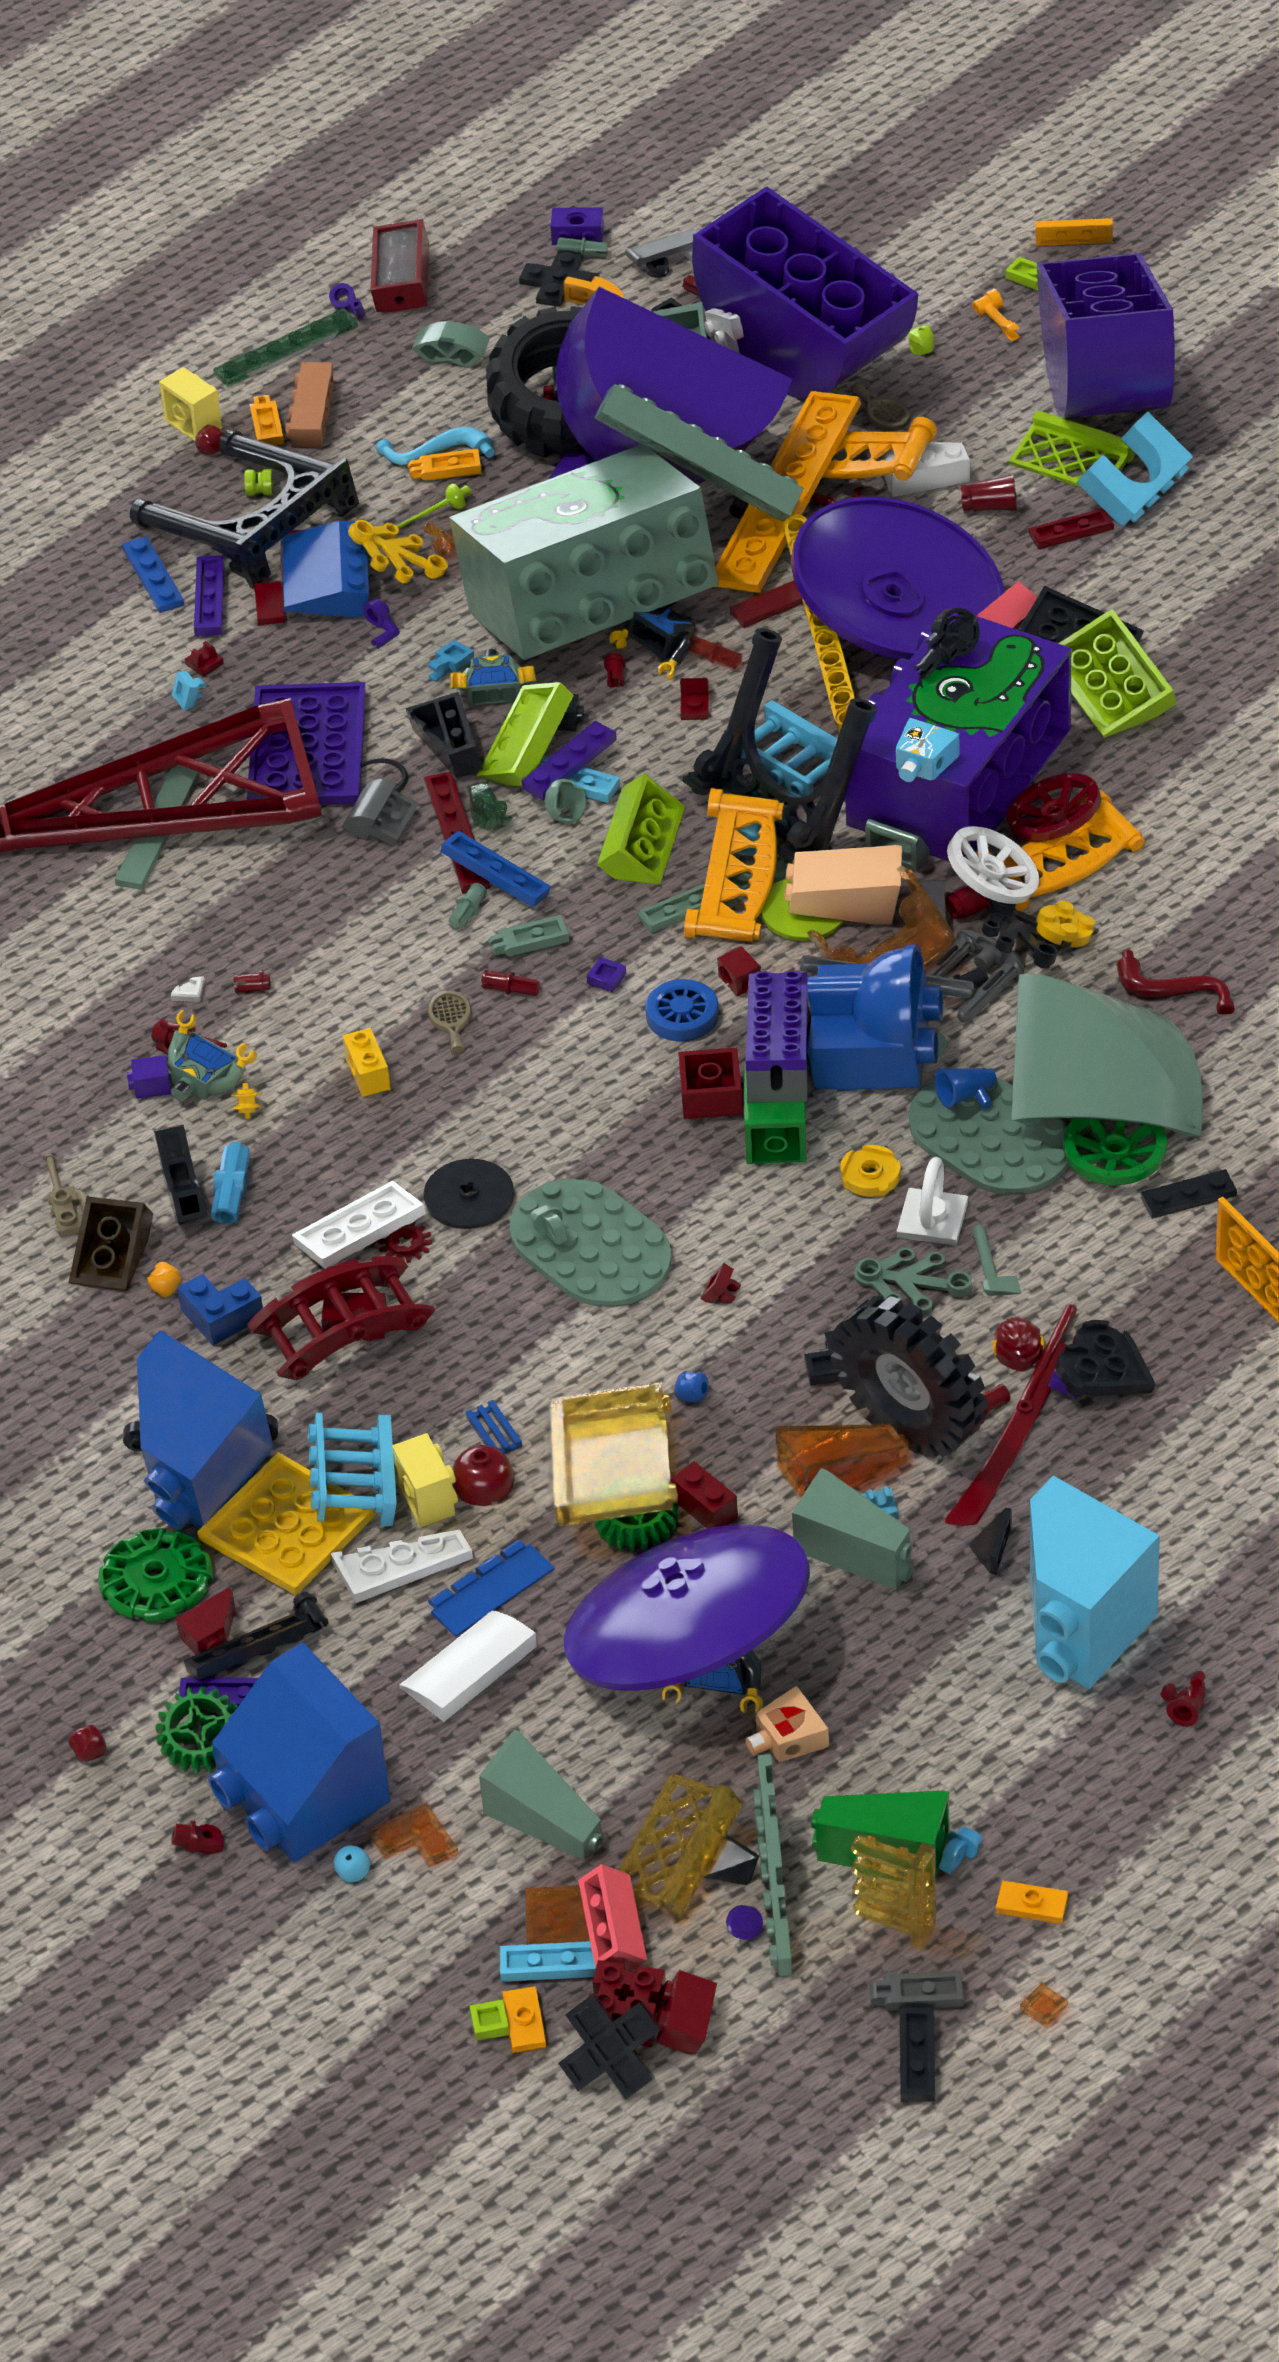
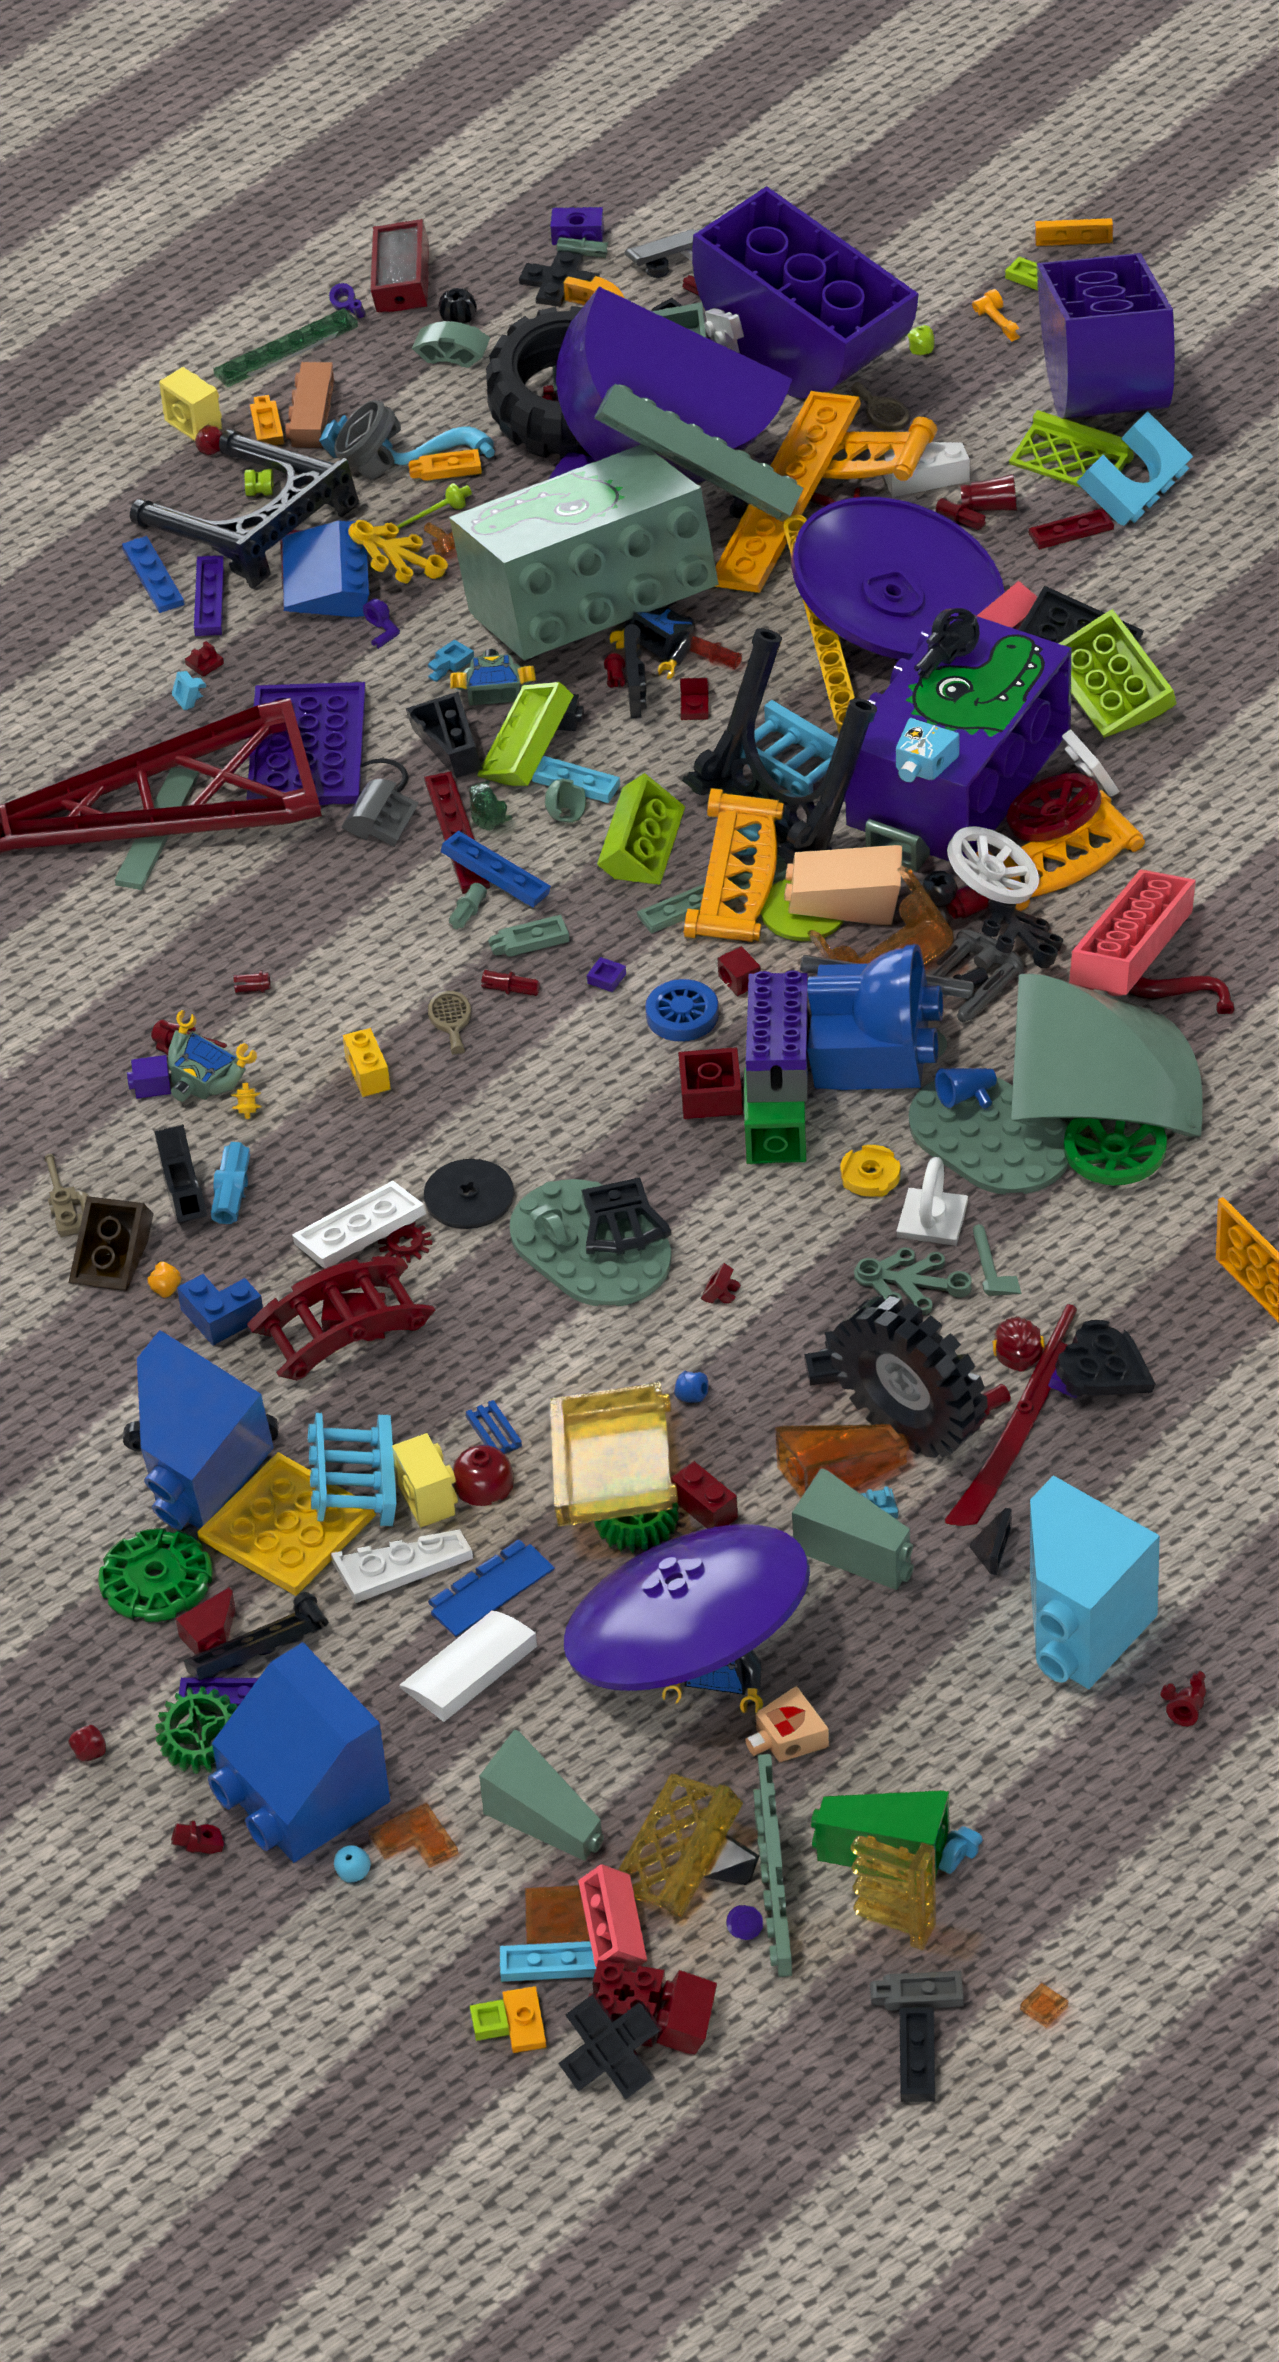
white tile [171,977,205,1002] -> none
dark red tile [254,581,285,625] -> none
dark purple plate [521,721,617,800] -> none
dark red tile [730,580,803,628] -> none
light orange plate [996,1880,1069,1924] -> none
yellow plate [1036,901,1095,947] -> none
black plate [1141,1169,1237,1219] -> none
none -> dark azure plate [319,415,348,458]
none -> dark grey piece [335,400,401,480]
none -> black piece [438,288,477,324]
none -> black plate [581,1177,672,1256]
none -> black plate [624,624,646,719]
none -> black piece [921,870,958,907]
none -> dark red axle [935,498,986,530]
none -> white plate [1062,729,1120,797]
none -> coral brick [1069,869,1196,996]

